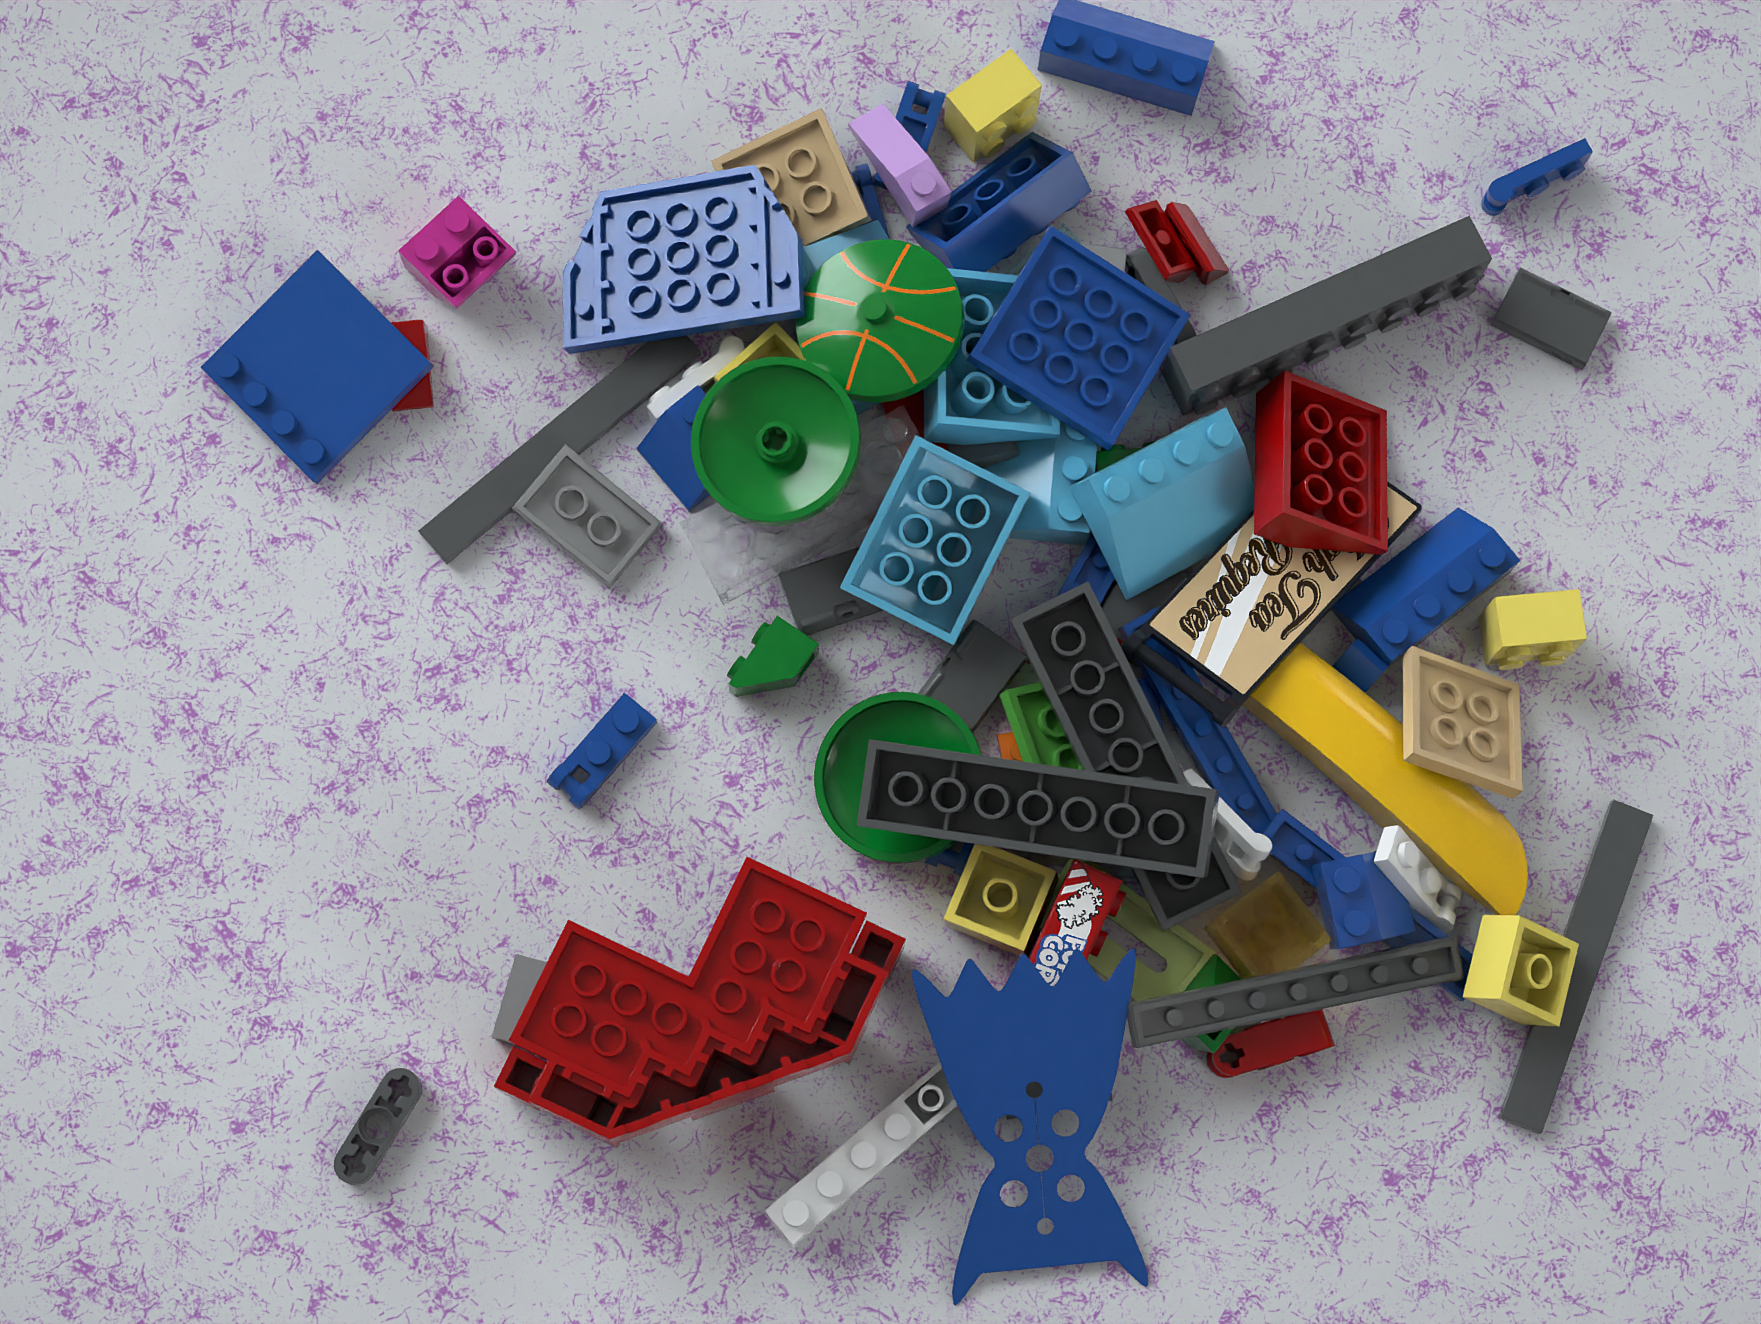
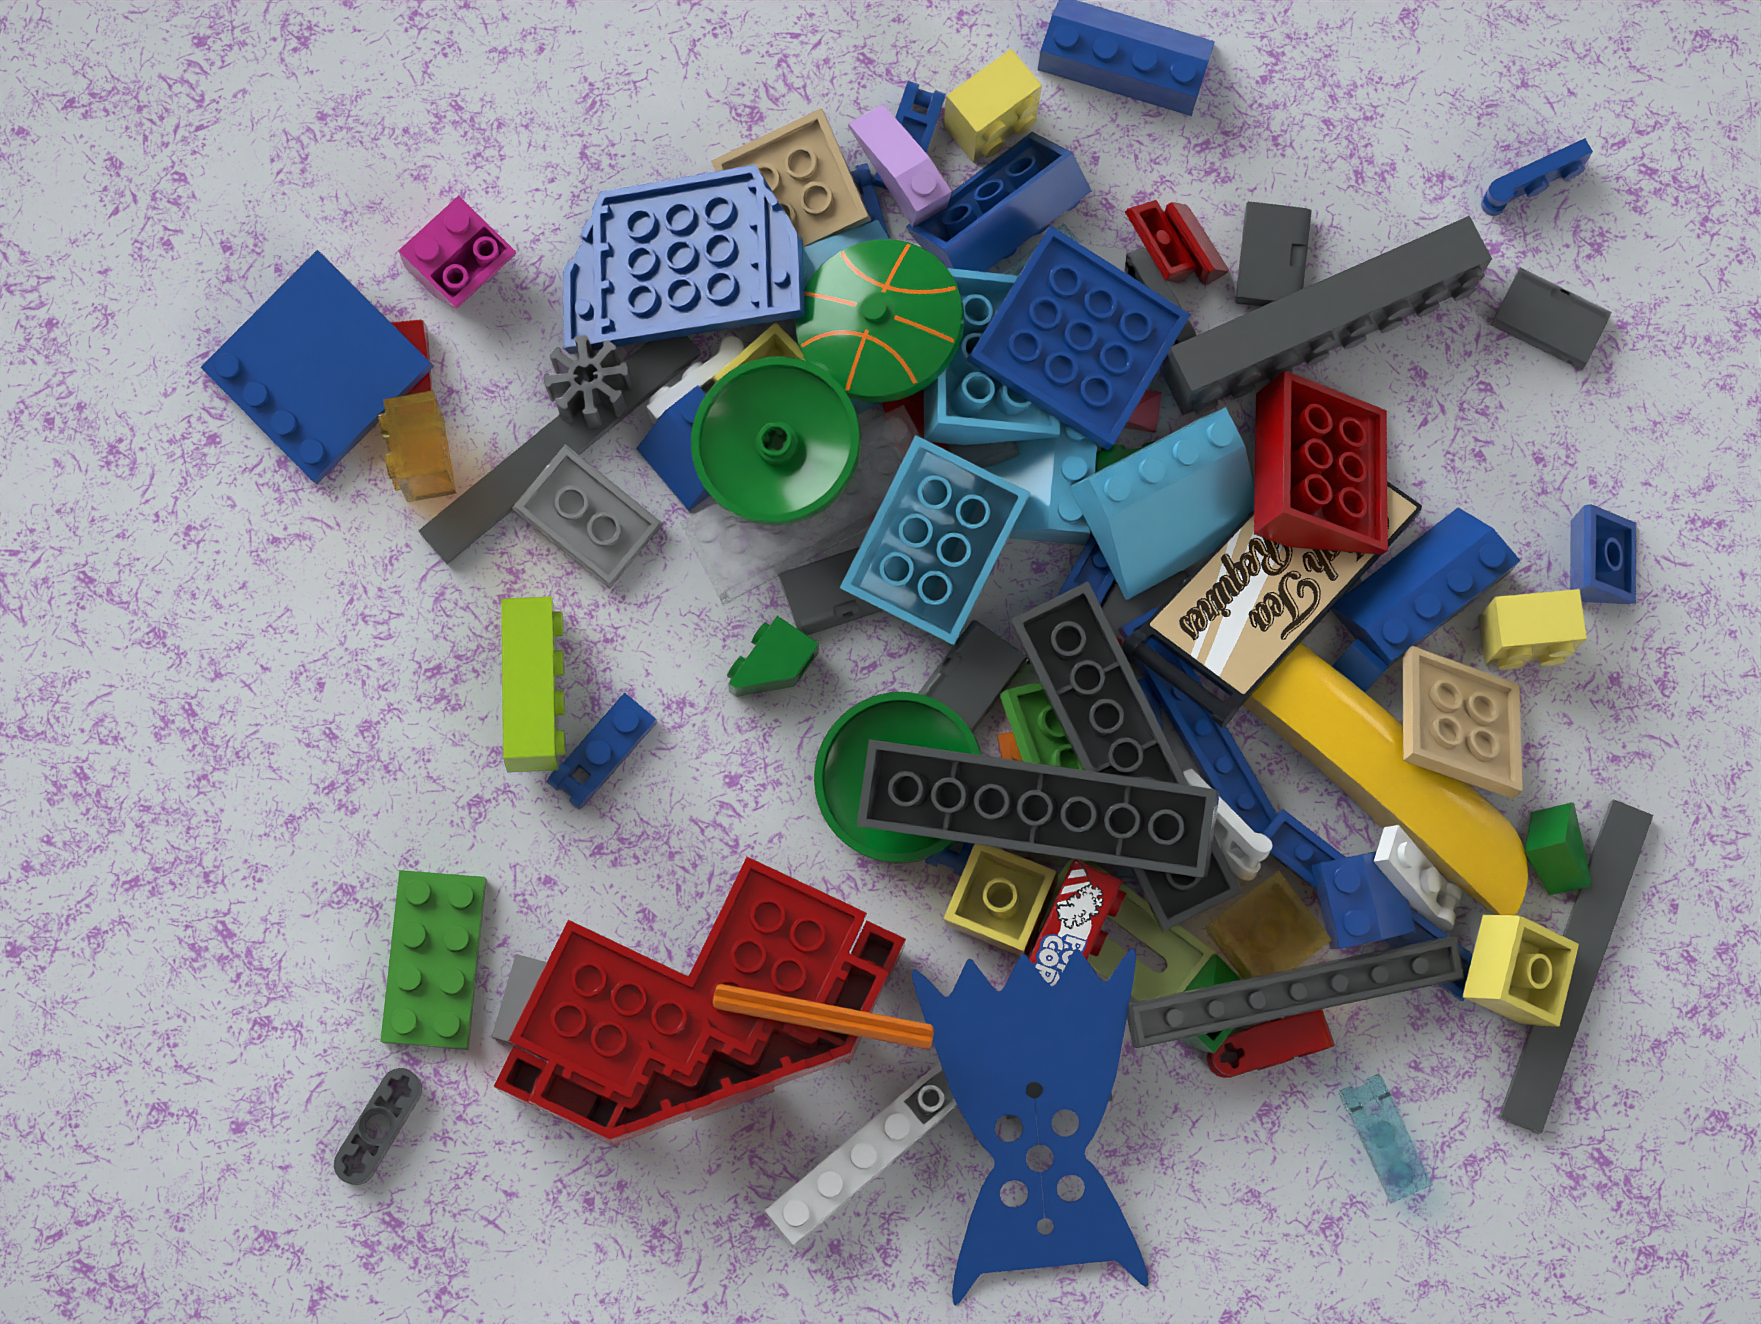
none -> clear yellow brick [378,390,457,502]
none -> bright green plate [380,870,487,1050]
none -> lime brick [501,596,566,773]
none -> flat silver gear [544,335,632,429]
none -> orange axle [713,984,934,1049]
none -> coral slope [1124,390,1162,433]
none -> dark grey piece [1235,201,1312,306]
none -> clear light blue plate [1339,1074,1432,1203]
none -> green slope [1525,802,1592,895]
none -> blue slope [1570,504,1636,605]

